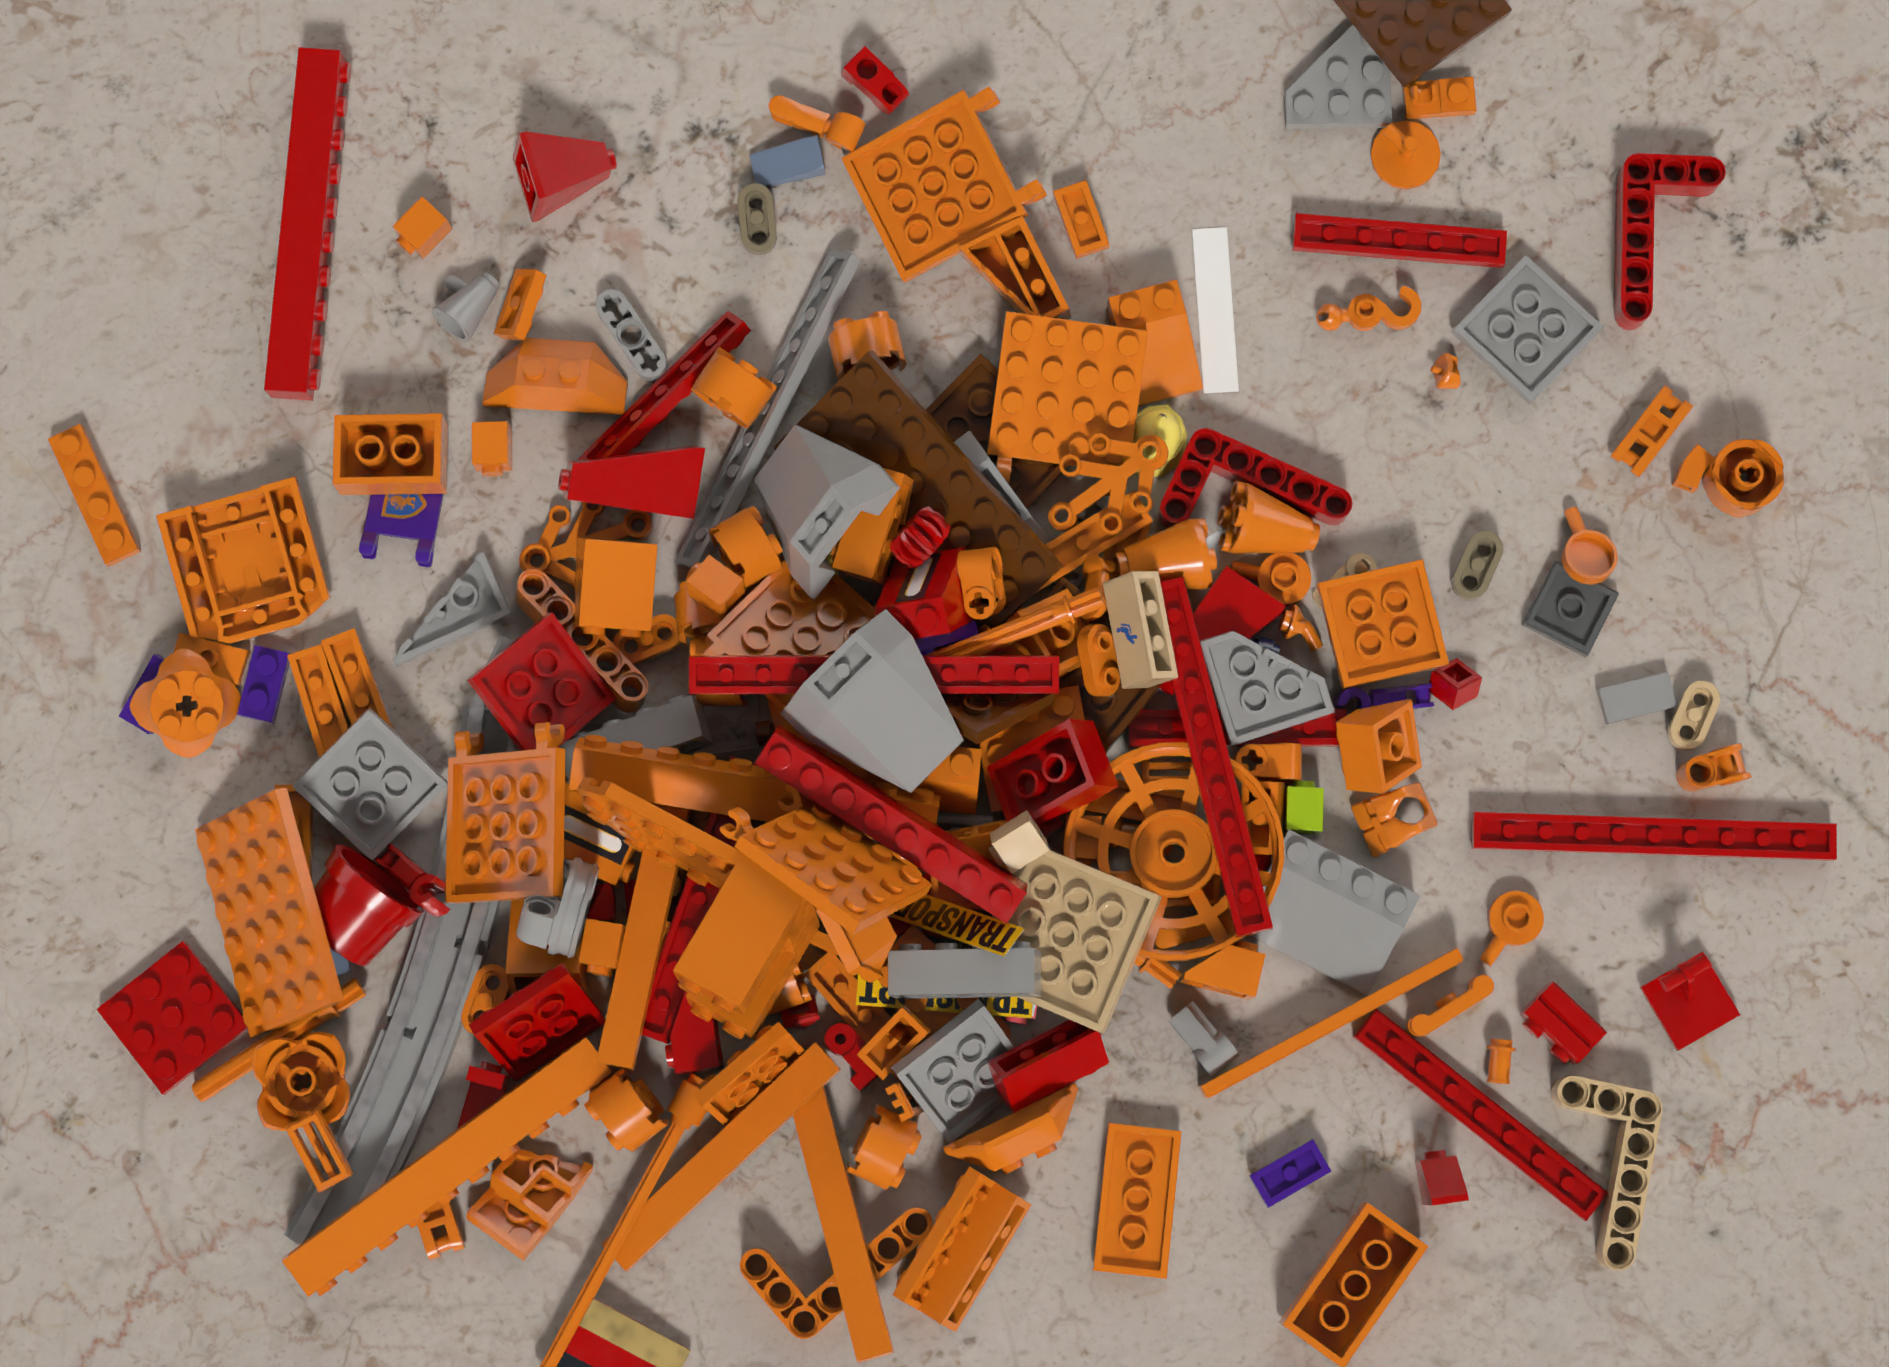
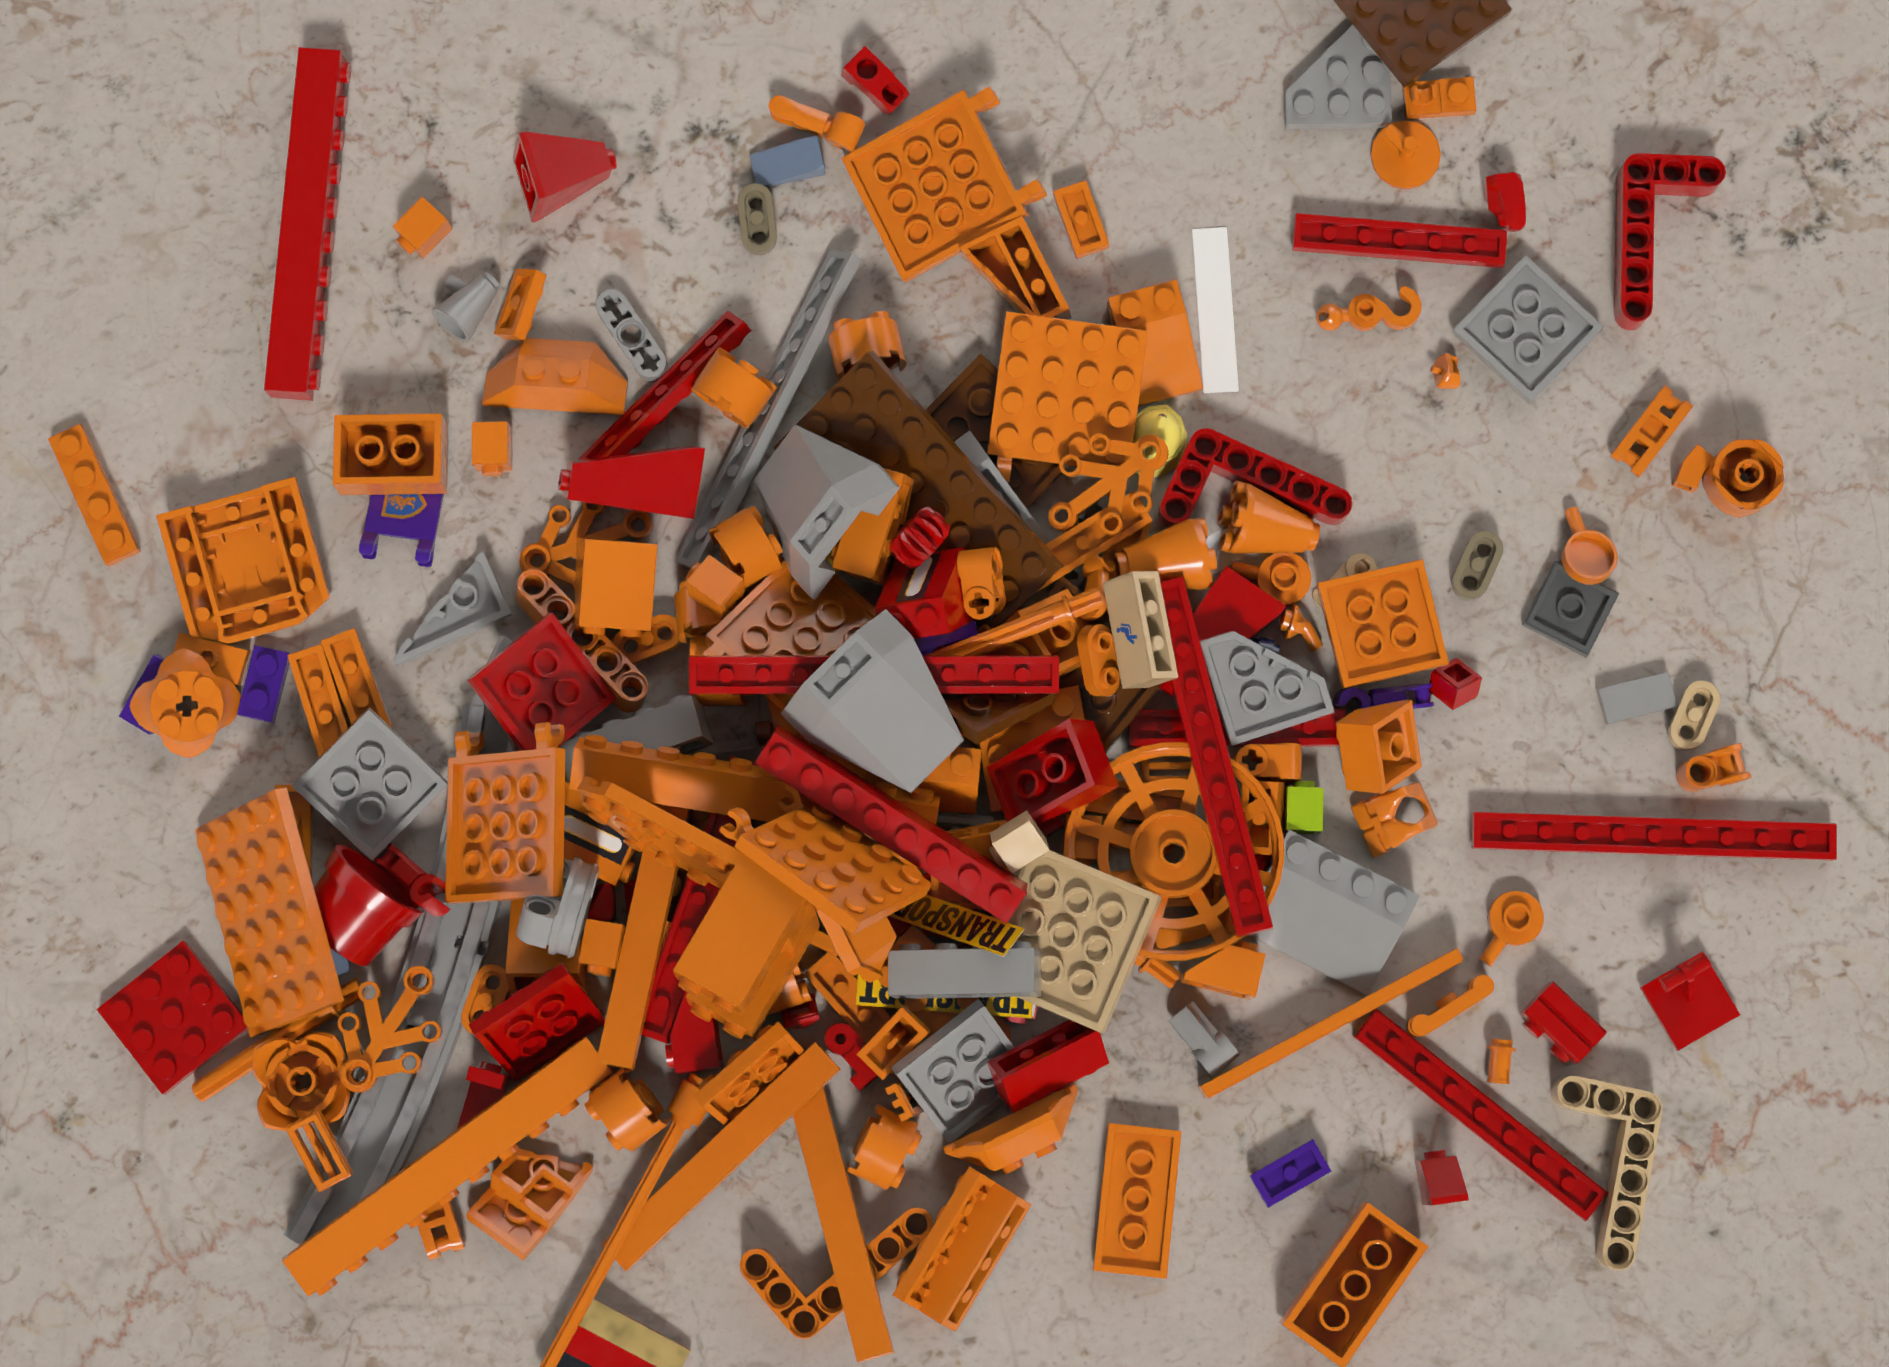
none -> orange plant [337,966,443,1093]
none -> red rock [1483,172,1526,232]

